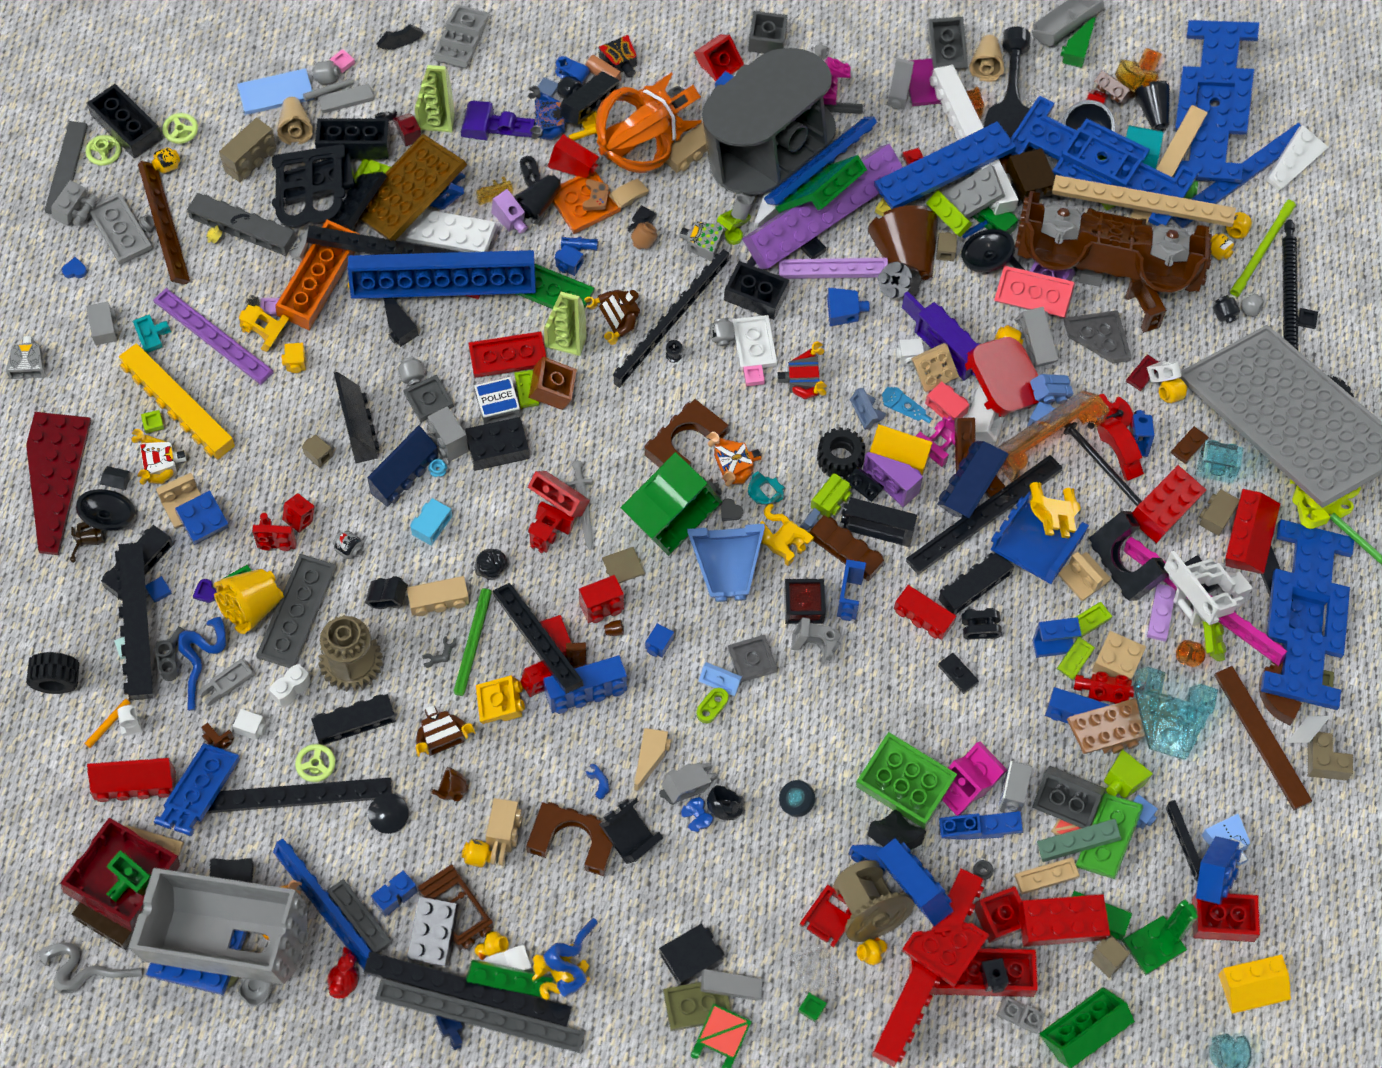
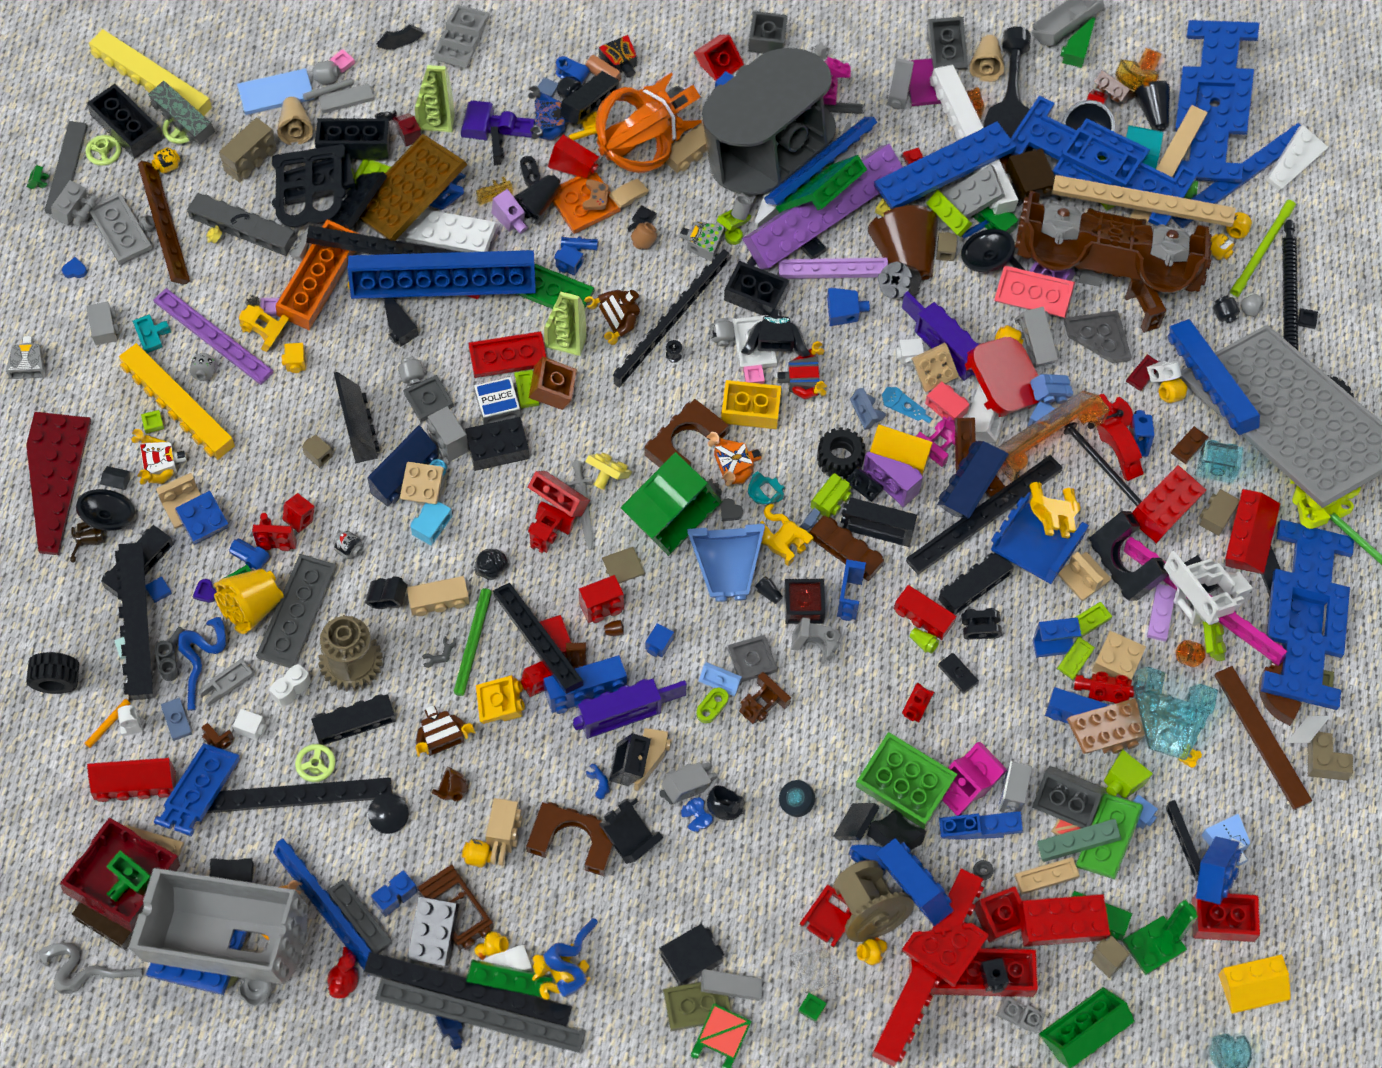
none -> green tile [27,165,49,189]
none -> light yellow brick [89,29,212,116]
none -> dark grey brick [148,80,215,145]
none -> sand blue plate [160,697,192,741]
none -> light grey head [189,353,216,381]
none -> blue piece [229,538,270,570]
none -> tan bracket [400,462,444,506]
none -> black plate [491,126,504,166]
none -> dark purple piece [572,679,687,739]
none -> light yellow plate [585,452,632,490]
none -> black window [609,733,651,786]
none -> yellow brick [721,380,781,429]
none -> reddish brown tile [739,672,791,724]
none -> black torso [741,309,810,357]
none -> black cone [755,576,783,604]
none -> black tile [833,803,879,840]
none -> red hips [902,682,935,723]
none -> lime cone [909,628,939,654]
none -> blue brick [1168,319,1260,435]
none -> yellow plate [1178,745,1202,768]

